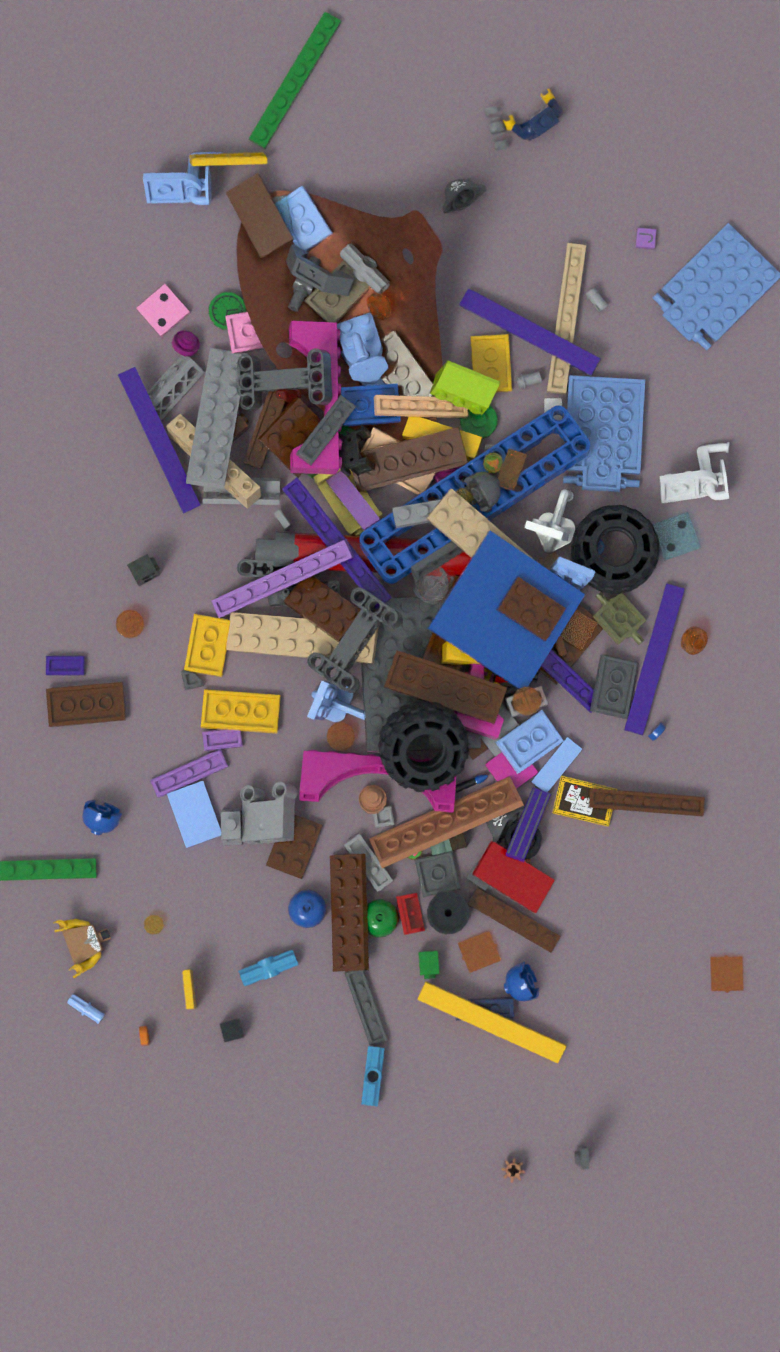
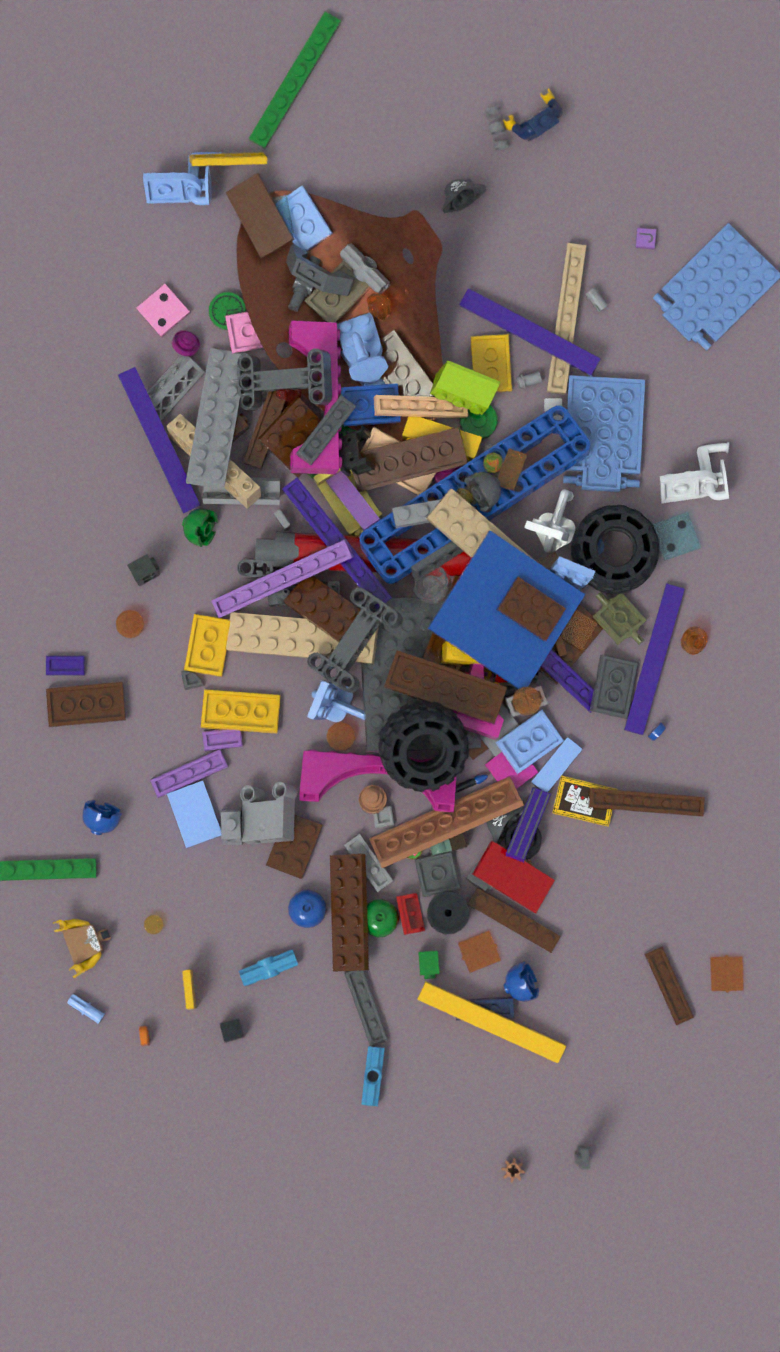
none -> green cylinder [182,508,218,547]
none -> reddish brown tile [644,947,694,1025]

